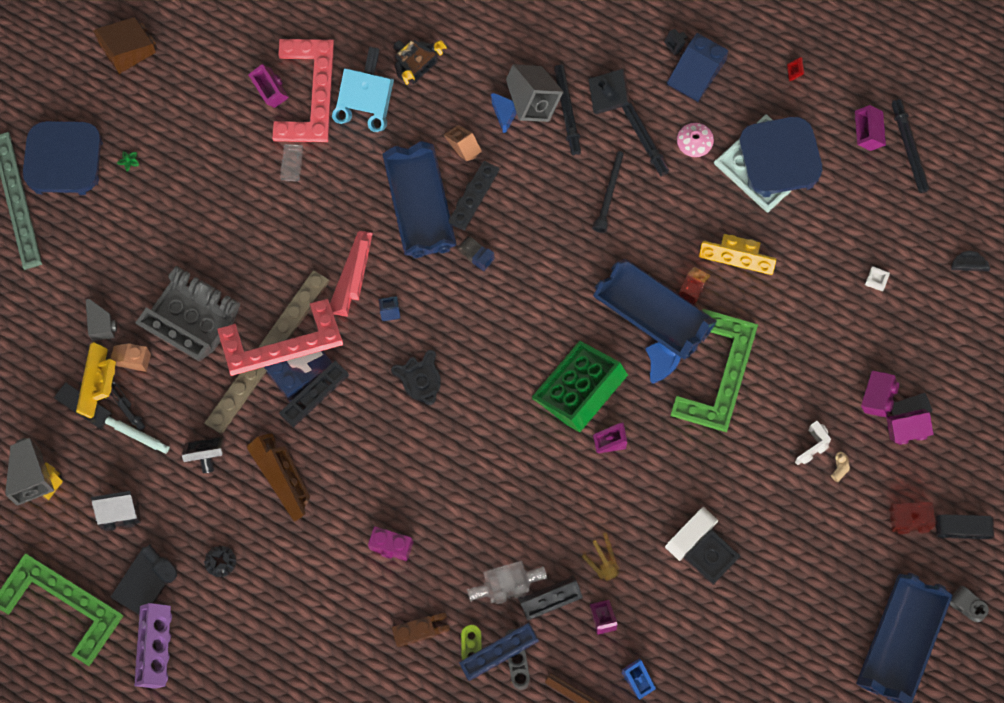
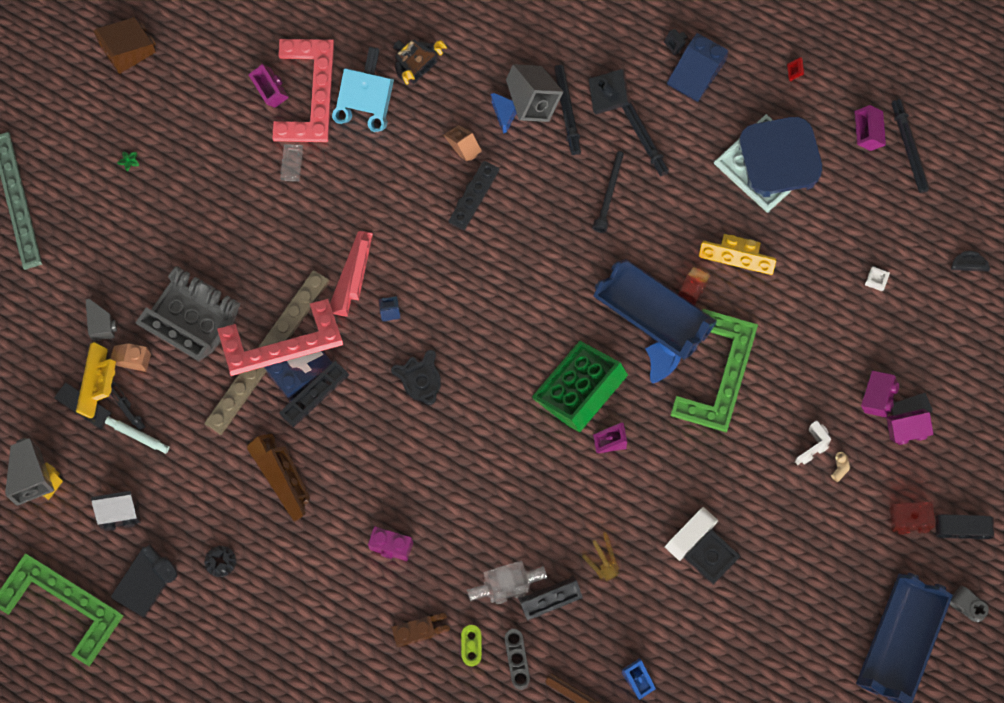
dark blue tile [23,121,103,195] -> none
medium lavender brick [134,603,172,689] -> none
black tile [182,436,225,473] -> none
dark blue cylinder [382,141,457,258] -> none
leg [457,236,494,271] -> none
dark blue tile [459,623,539,681] -> none
magenta slope [590,600,617,635] -> none
bright pink dish [677,123,714,157] -> none

